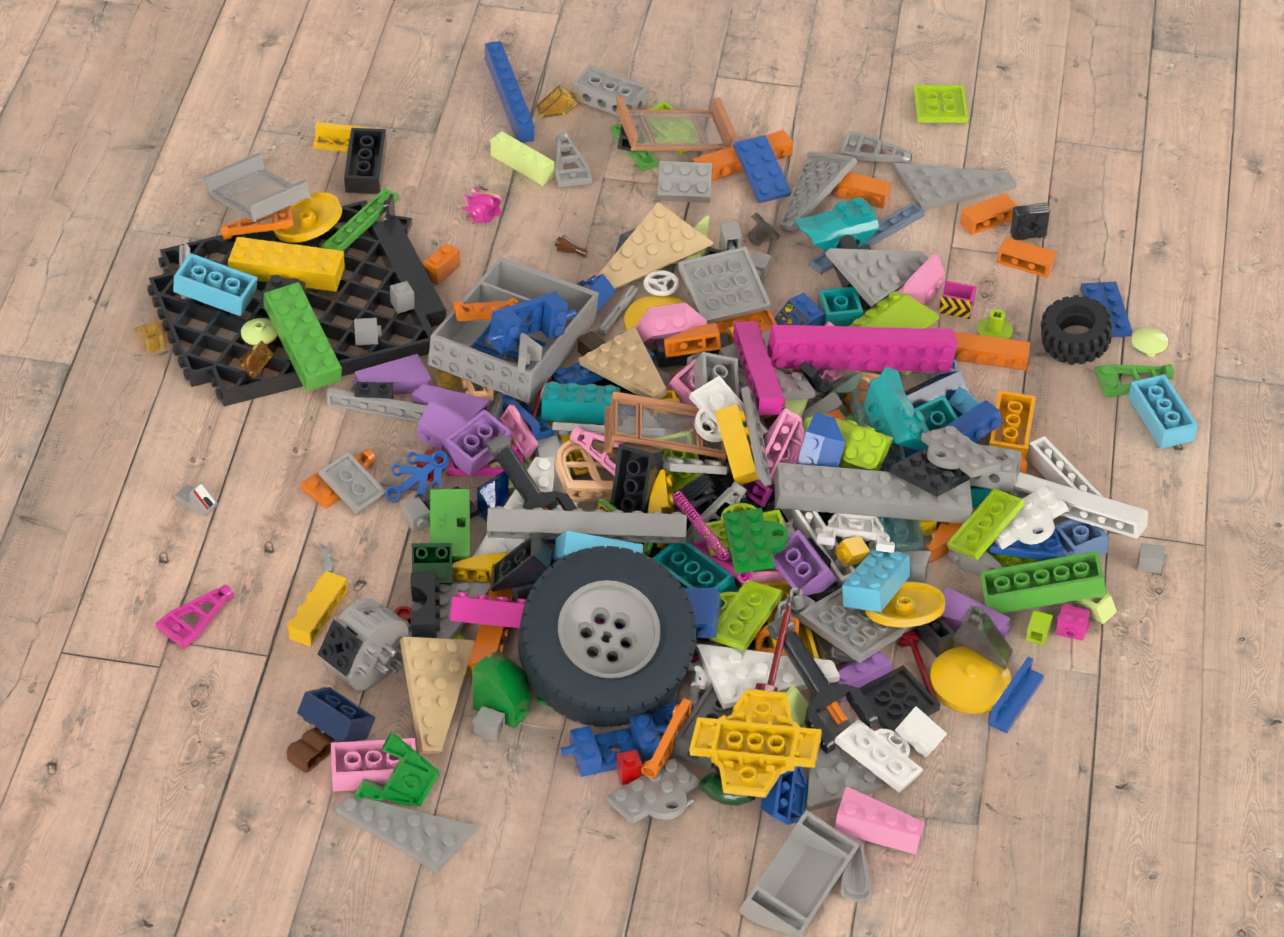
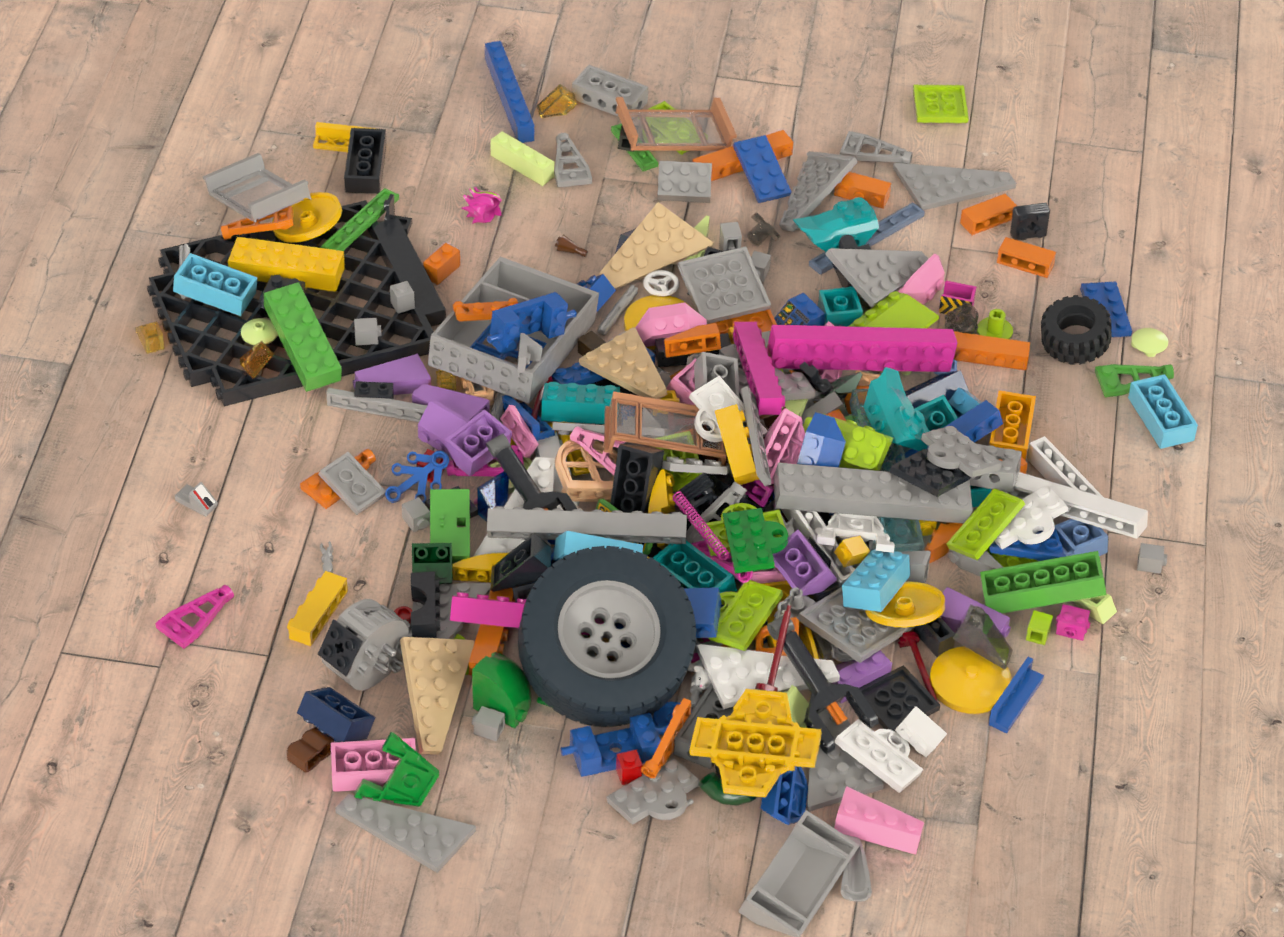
none -> clear smoke plate [945,303,979,334]

